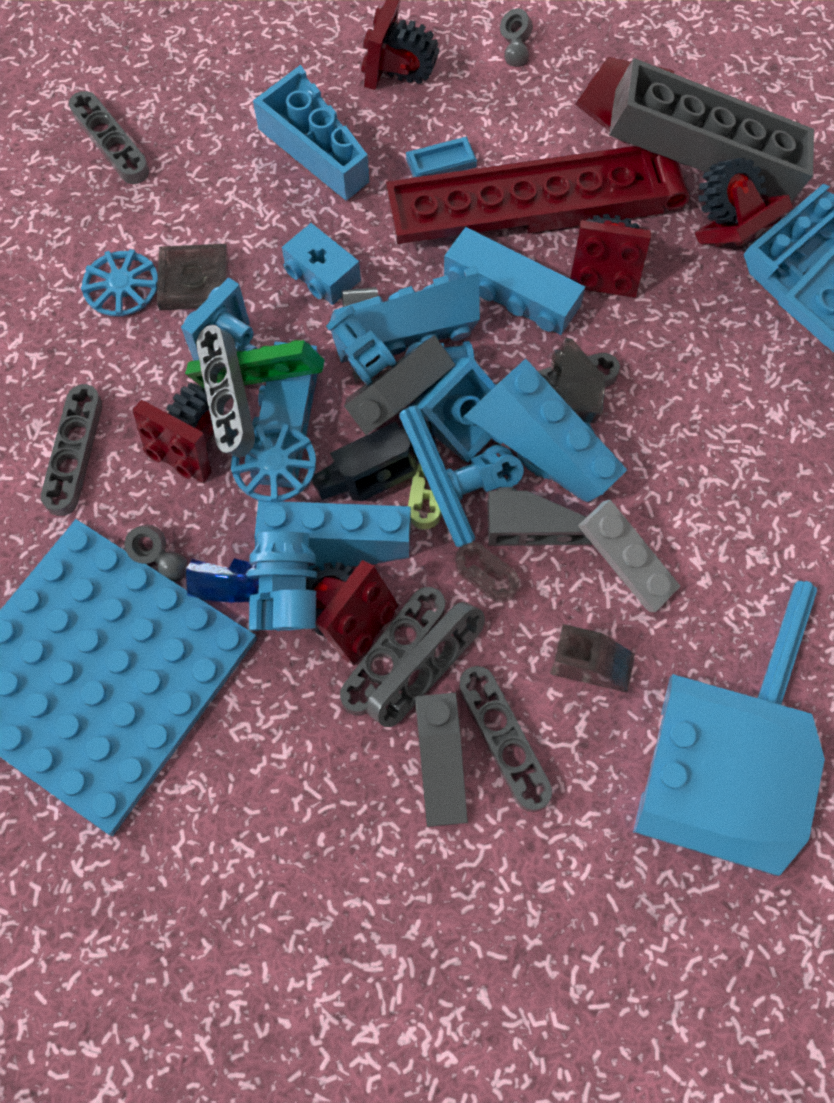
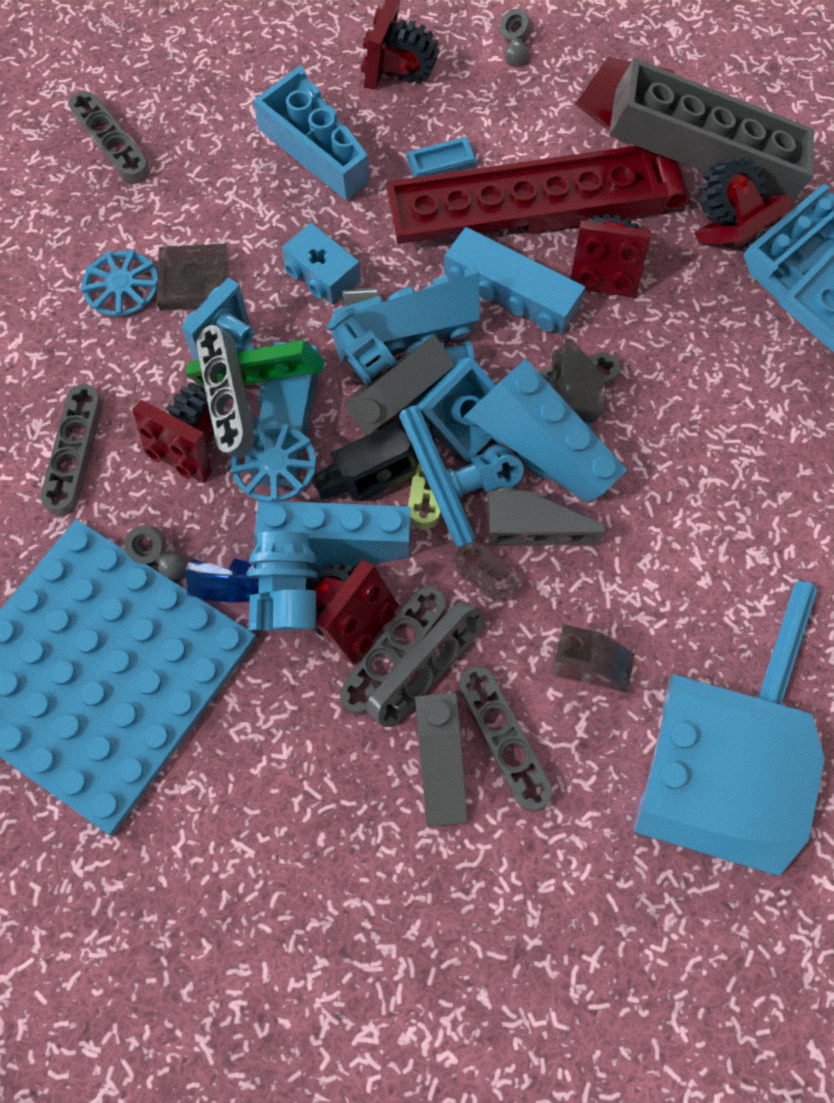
light grey plate [578,500,681,612] -> none

